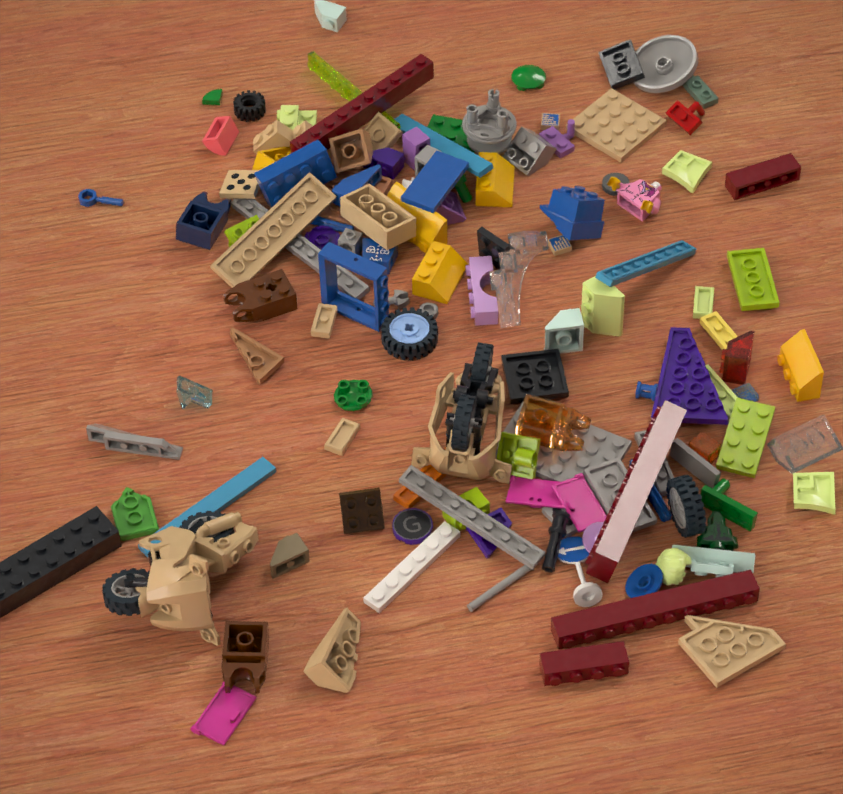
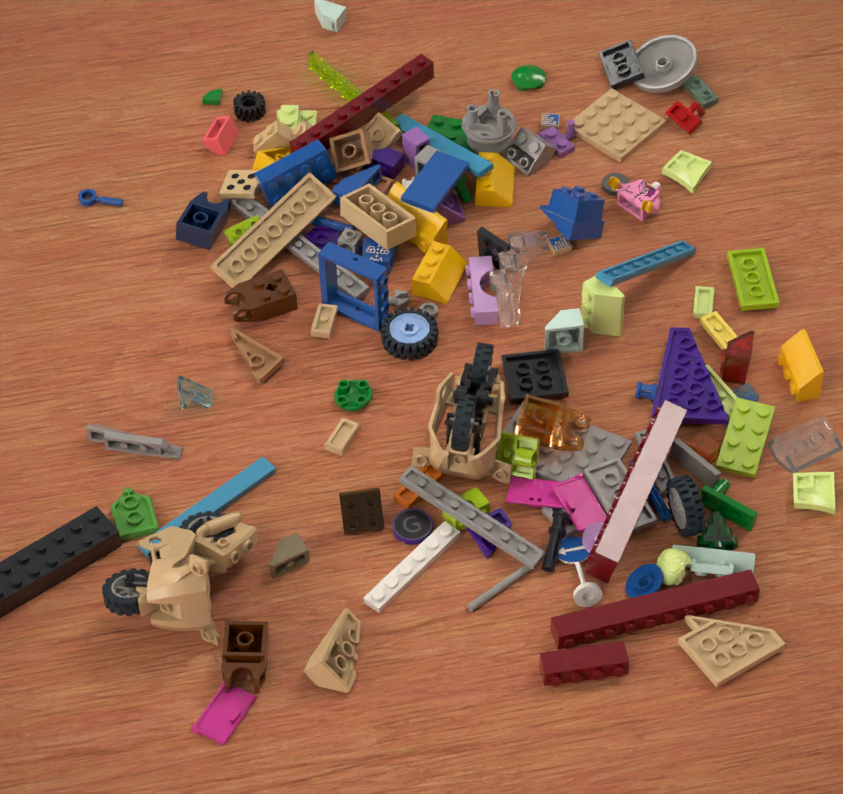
dark red brick [725,153,801,200] -> none

